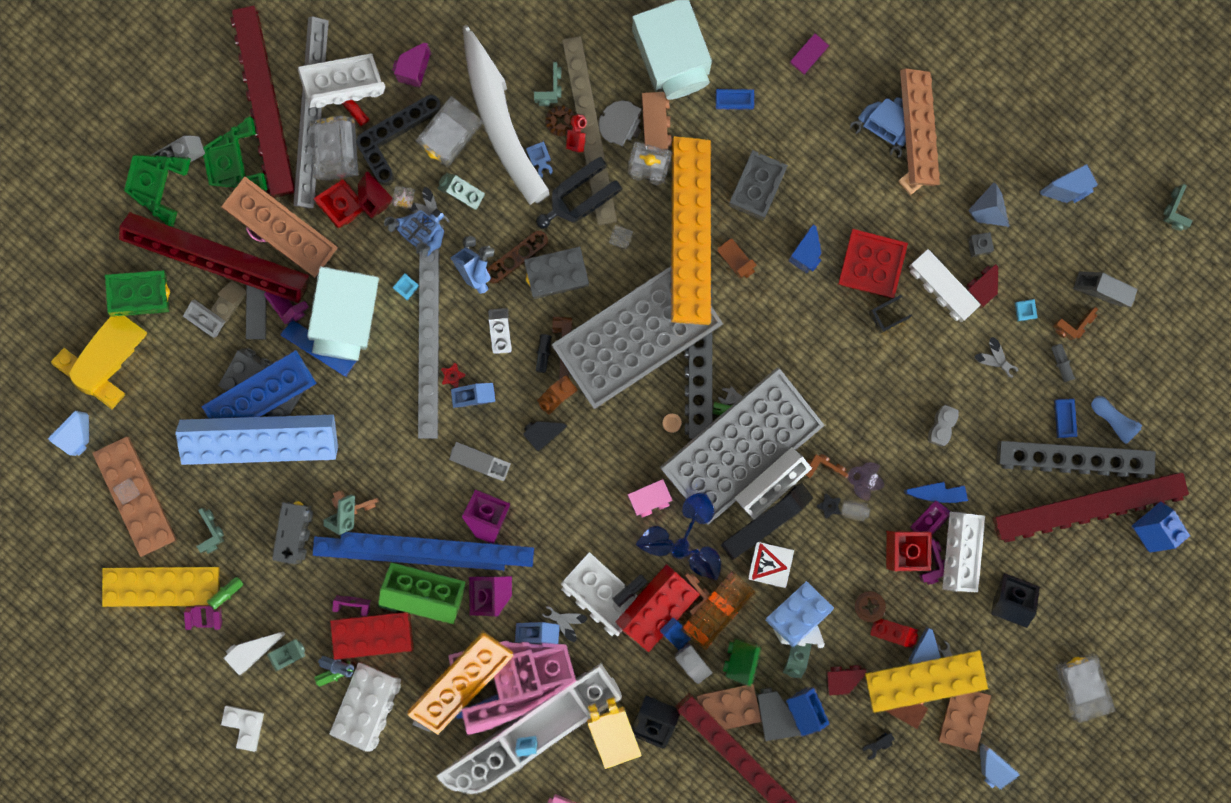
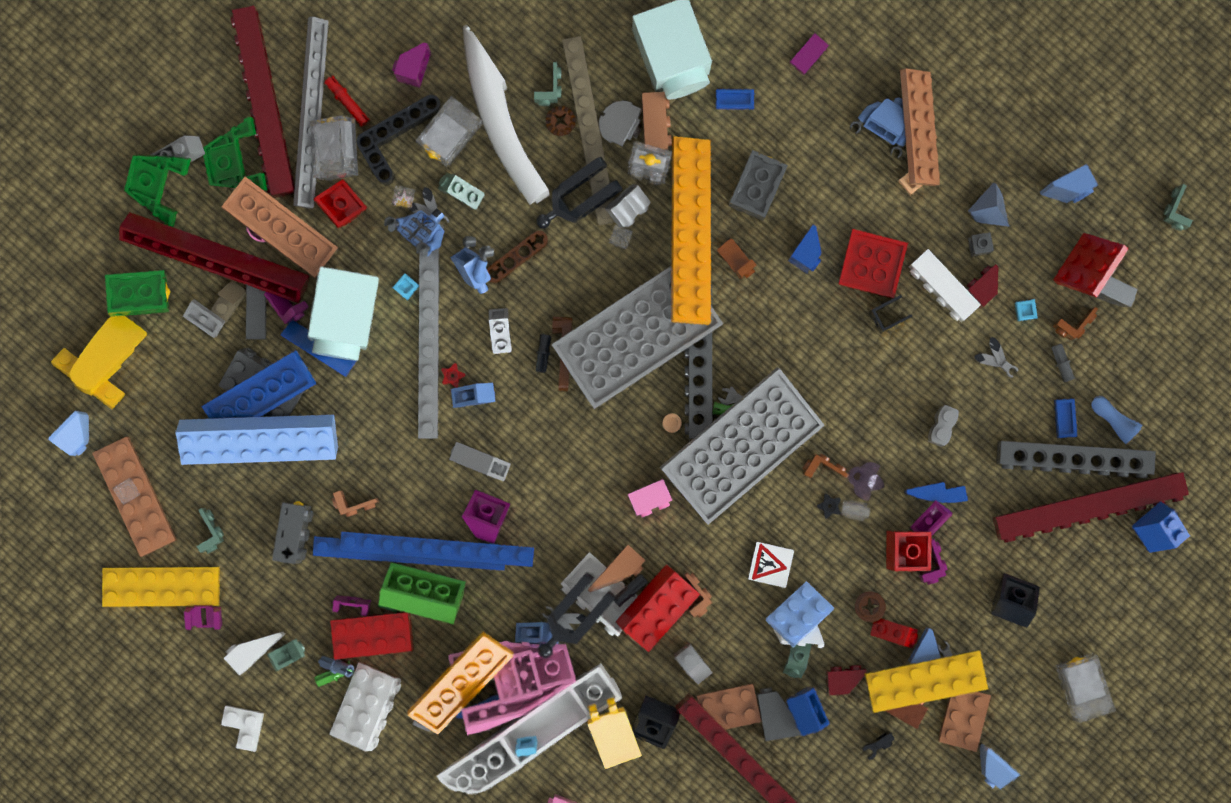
bright green axle [207,577,243,610] -> none
white bracket [298,54,385,108] -> none
sand green bracket [324,494,355,535] -> none
dark red slope [357,172,393,219] -> none
magenta slope [469,576,512,616] -> none
black slope [523,421,567,452] -> none
dark grey piece [524,247,589,299] -> none
medium blue plate [526,142,553,178] -> none
dark orange bracket [537,375,578,415] -> none
red plate [566,114,587,152] -> none
clear blue plant [636,493,721,580] -> none
blue tile [660,617,692,650] -> none
clear orange tile [681,571,756,650] -> none
black beam [720,482,813,560] -> none
green slope [722,638,761,686] -> none
white brick [735,447,812,520] -> none
white bracket [943,512,985,592] -> none
none -> black piece [538,572,616,658]
none -> nougat slope [588,545,645,592]
none -> light grey brick [606,184,651,227]
none -> red plate [1053,233,1128,297]

